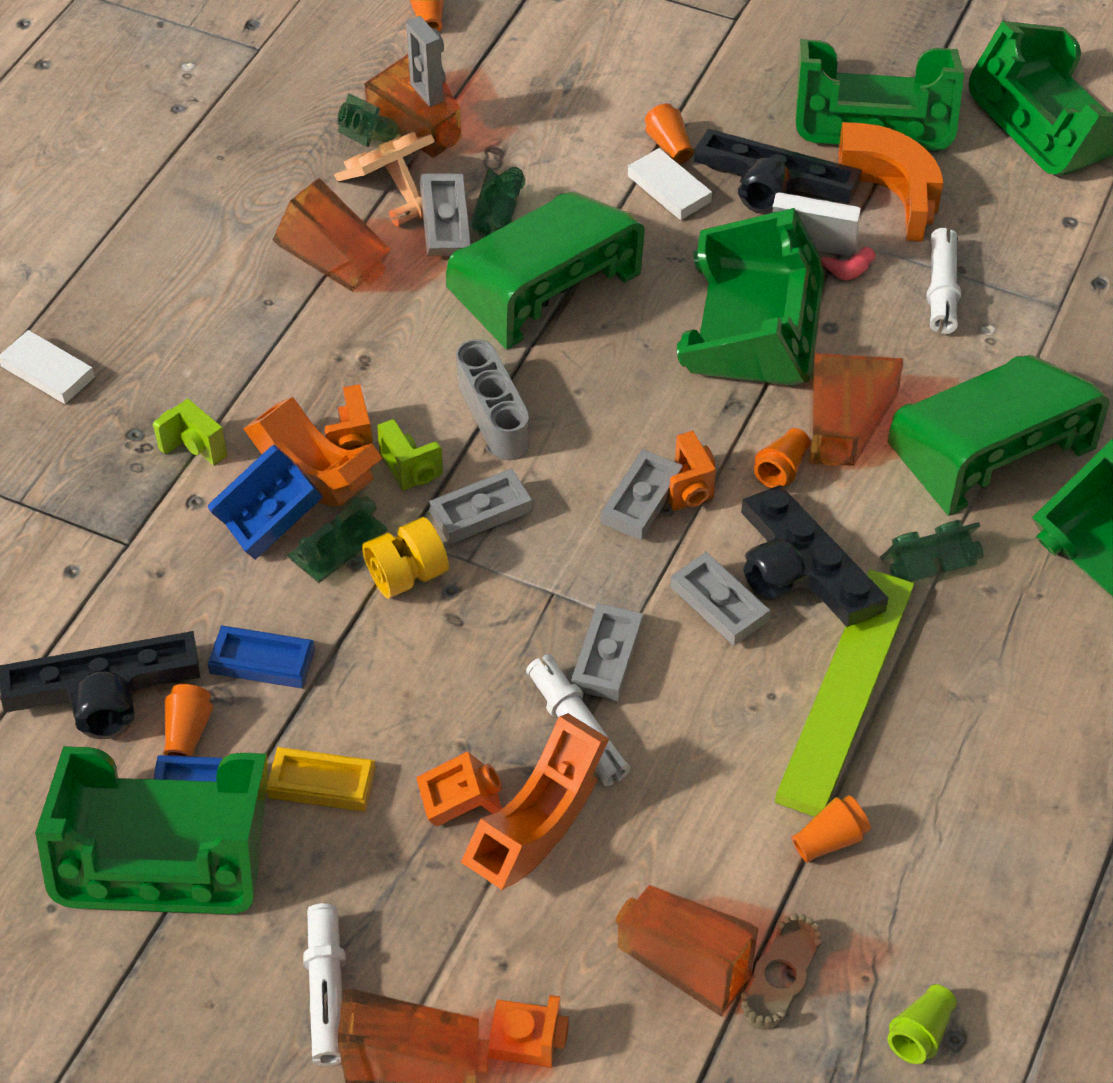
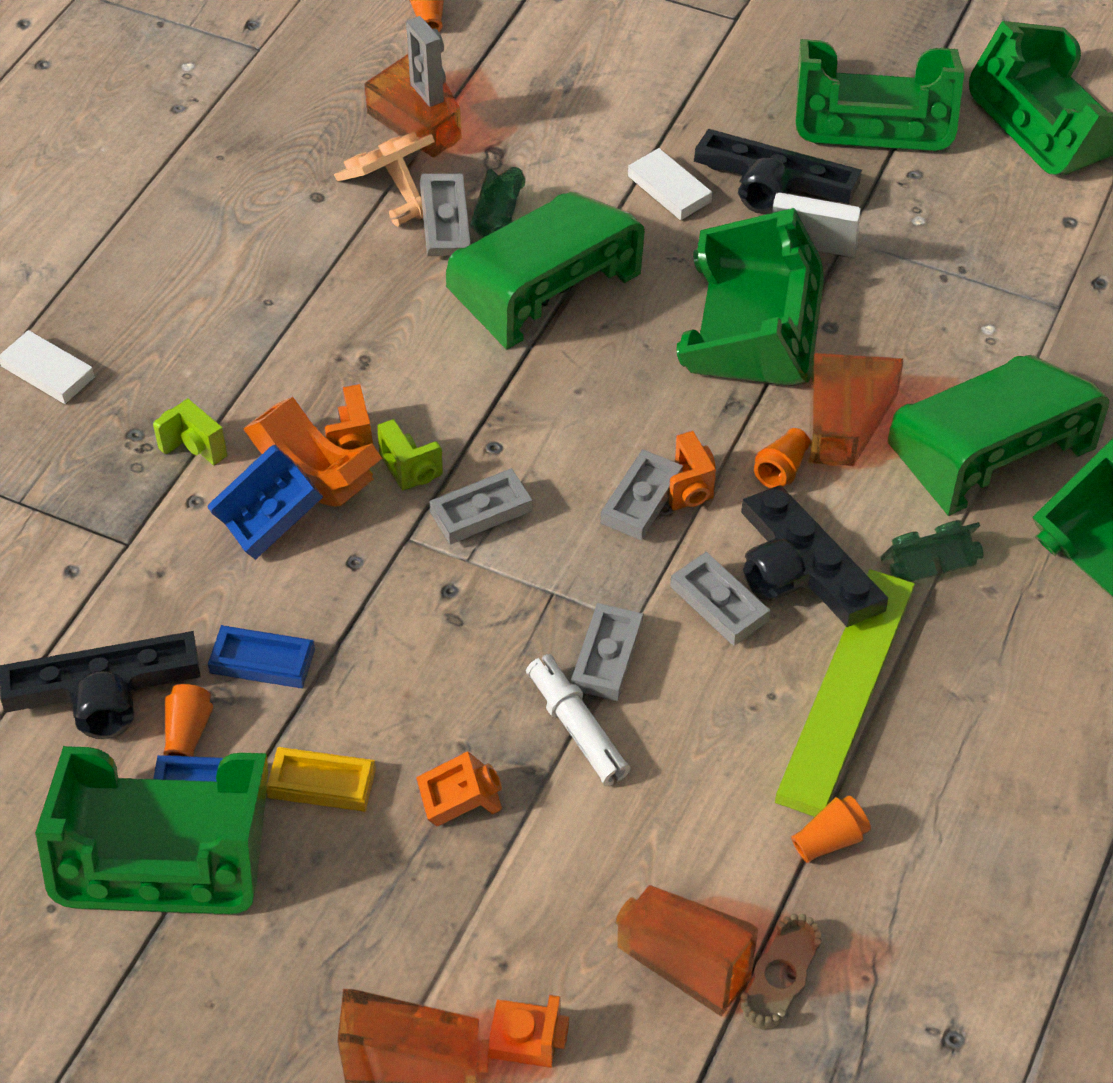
clear orange slope [273,178,391,292] -> none
clear green hinge [287,496,388,583] -> none
white pin [303,903,346,1066] -> none
clear green hinge [337,93,398,147] -> none
yellow wheel [362,517,449,599] -> none
light grey beam [456,339,530,461] -> none
orange arch [461,713,609,890] -> none
orange cone [644,103,694,164] -> none
coral animal [820,247,876,281] -> none
orange arch [838,122,943,242] -> none
lime cone [887,984,957,1064] -> none
white pin [927,228,961,334] -> none

